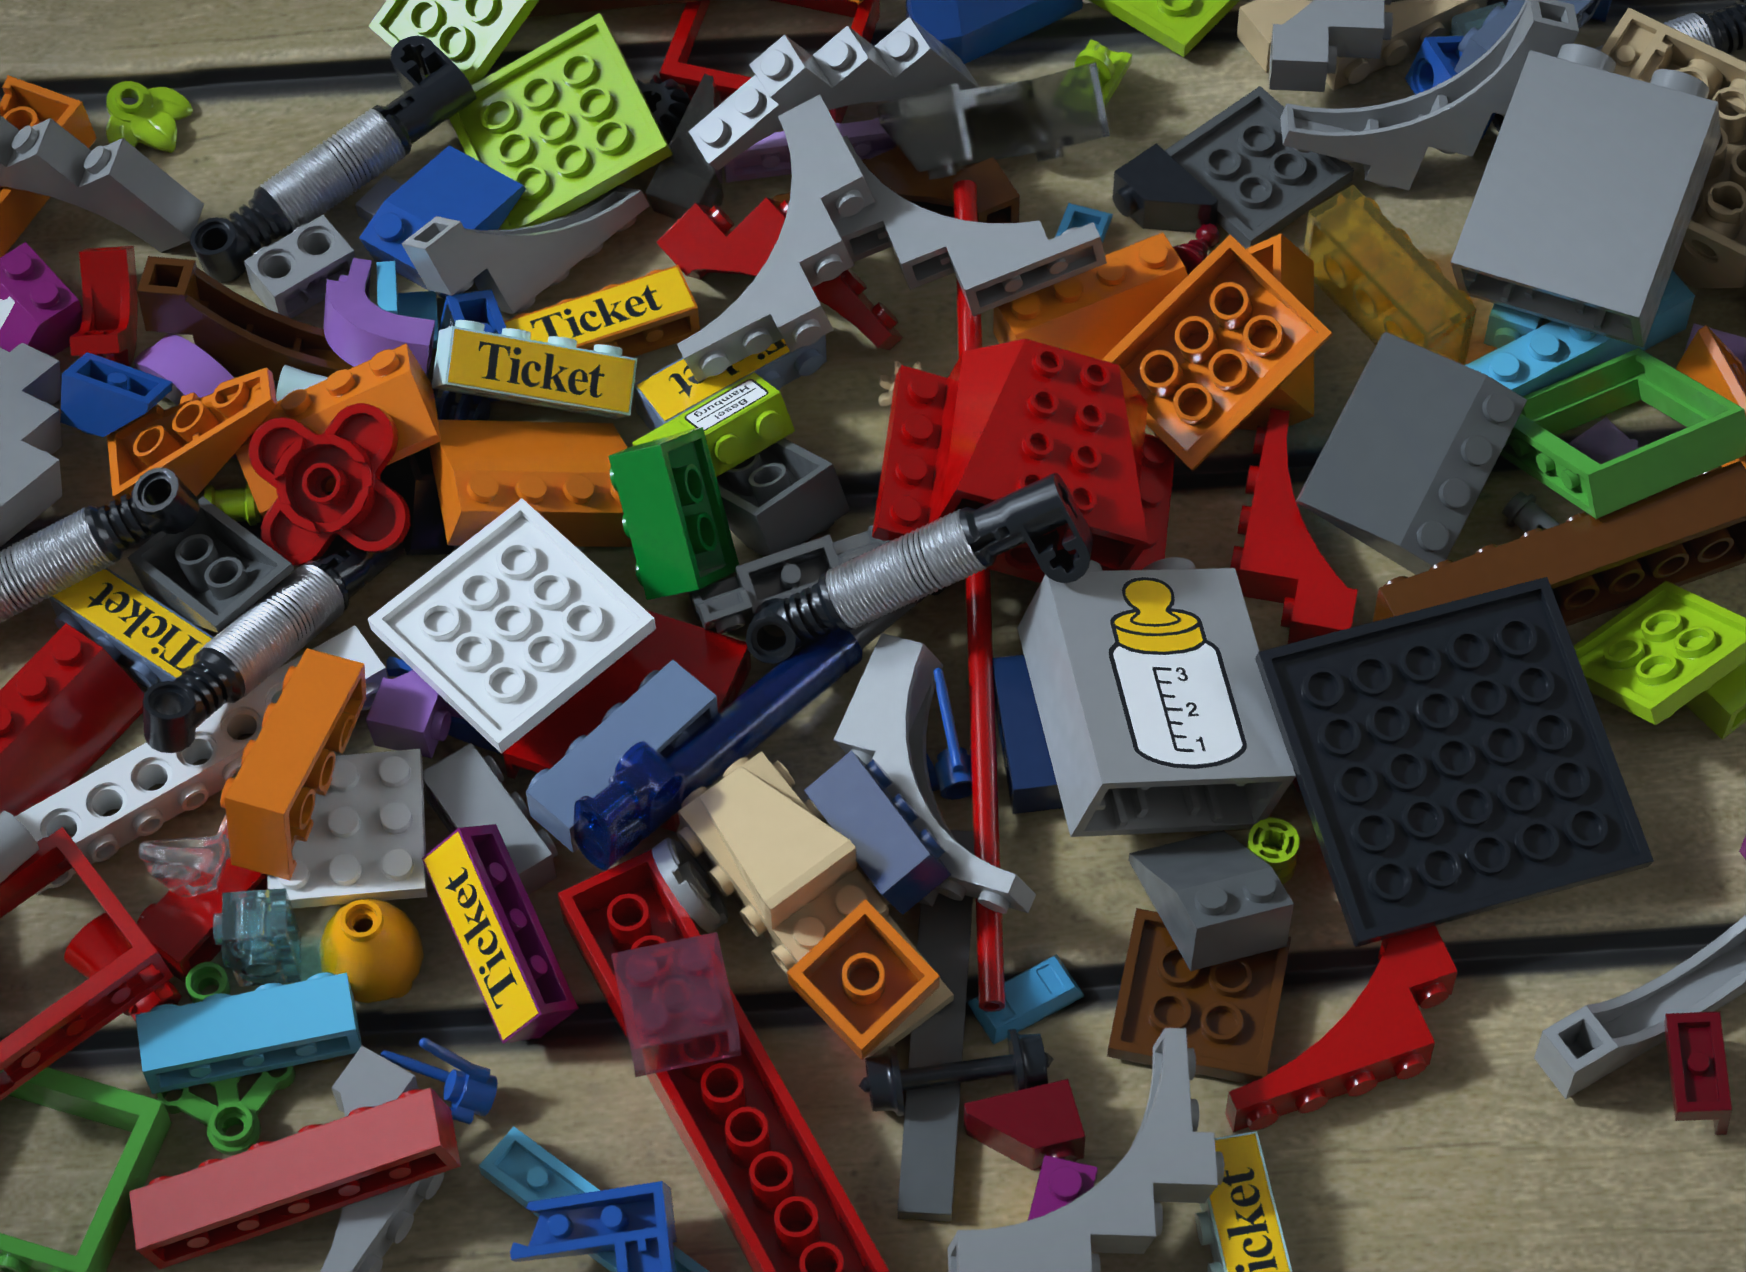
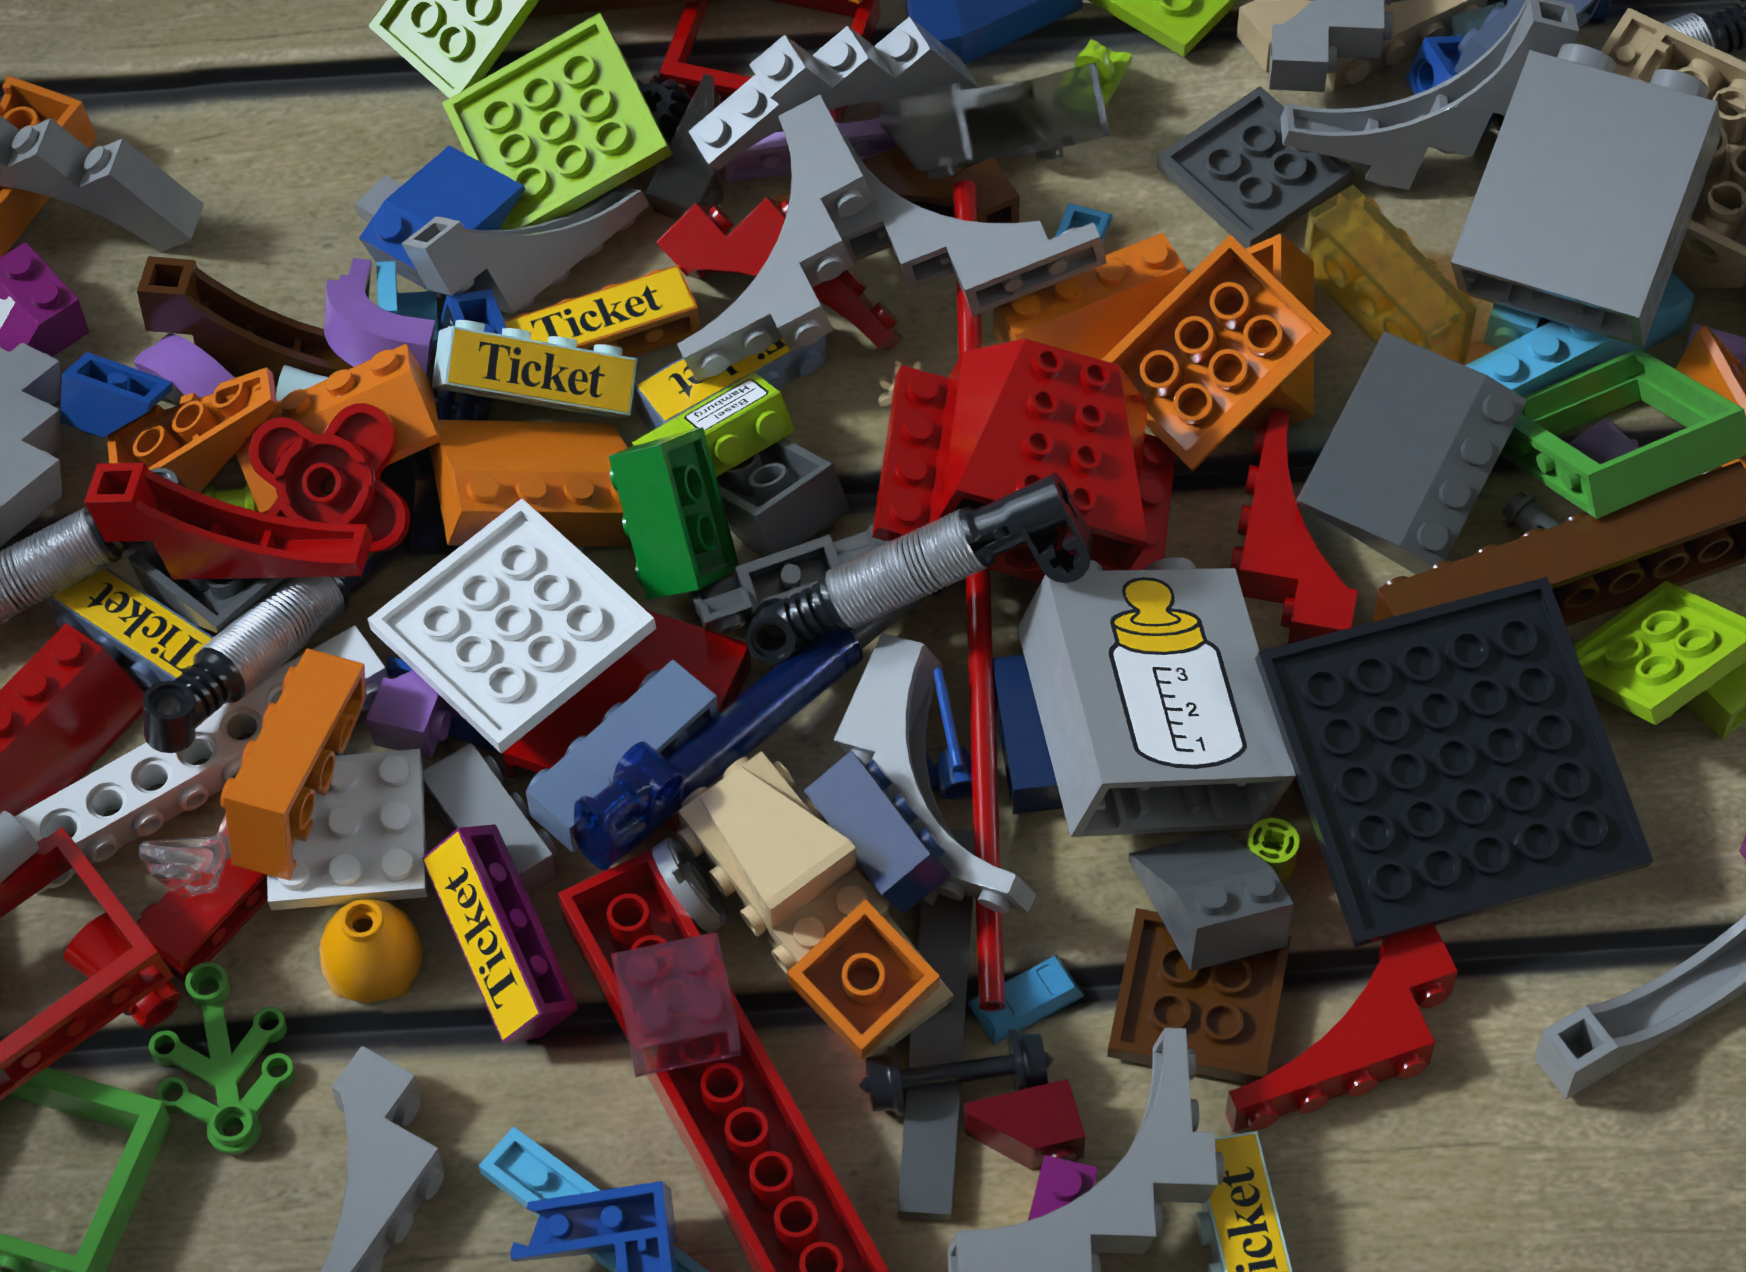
red arch [69,246,138,367] -> none
lime plate [106,81,193,153] -> none
brick [129,1087,461,1269] -> none
medium azure brick [135,972,362,1094] -> none
piece [191,35,476,283] -> none
clear light blue brick [213,888,301,987] -> none
light grey brick [244,215,355,319] -> none
blue plant [371,1038,498,1124] -> none
black slope [1112,143,1218,232] -> none
dark red piece [1173,224,1221,275] -> none
dark red panel [1664,1011,1732,1135] -> none
none -> red arch [84,462,373,580]

